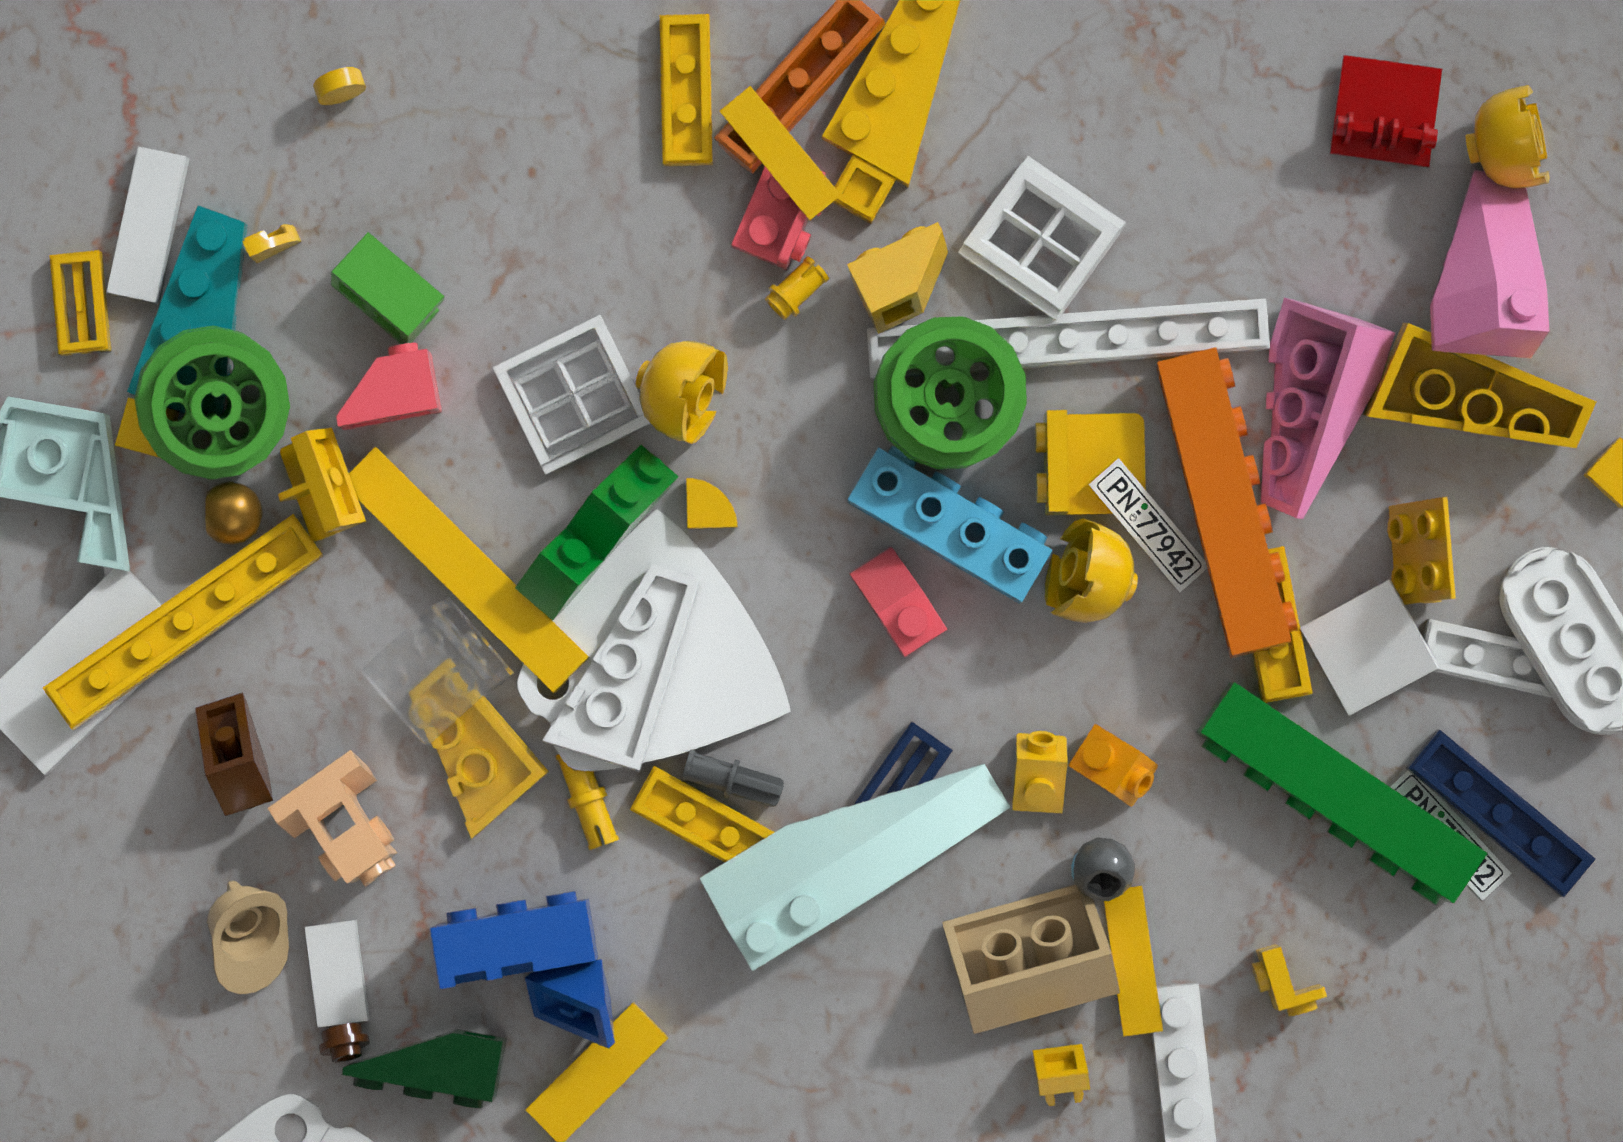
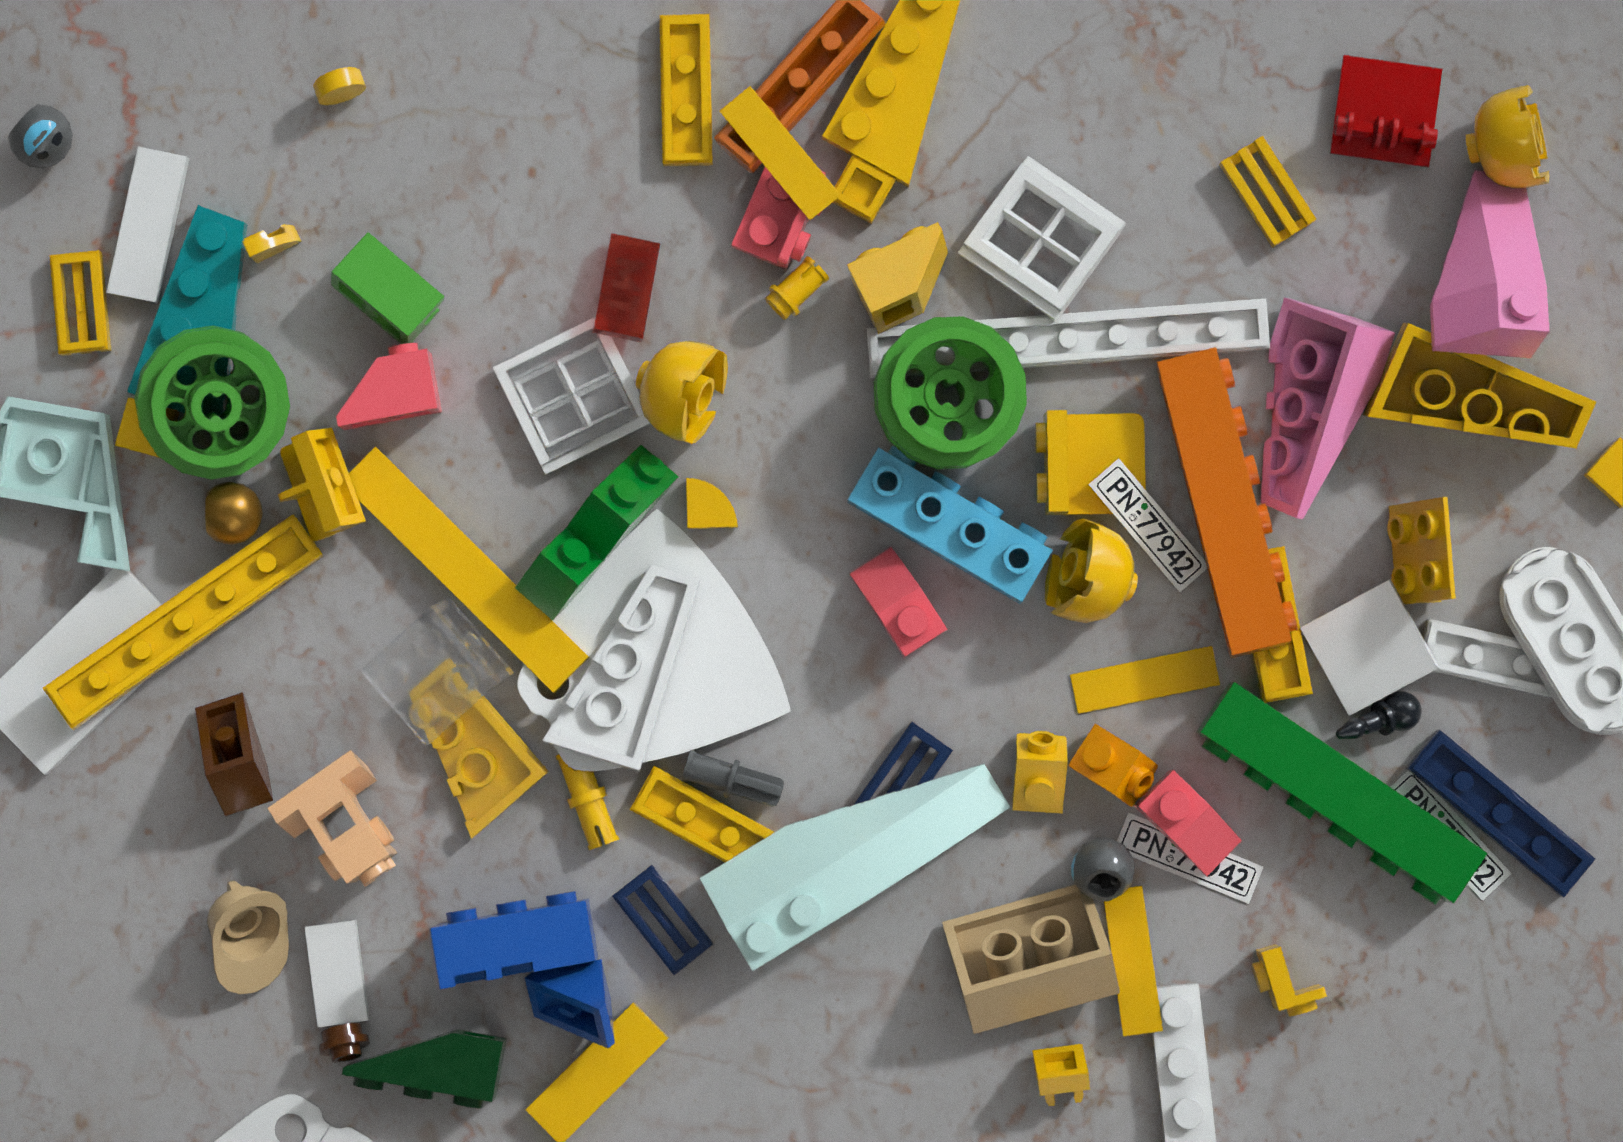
none -> dark grey piece [8,104,73,168]
none -> clear red tile [592,233,660,343]
none -> dark blue tile [612,865,714,975]
none -> yellow sticker [1070,646,1220,714]
none -> white sticker [1117,812,1263,904]
none -> coral slope [1134,770,1242,877]
none -> yellow tile [1219,135,1317,248]
none -> black bar [1335,691,1422,739]

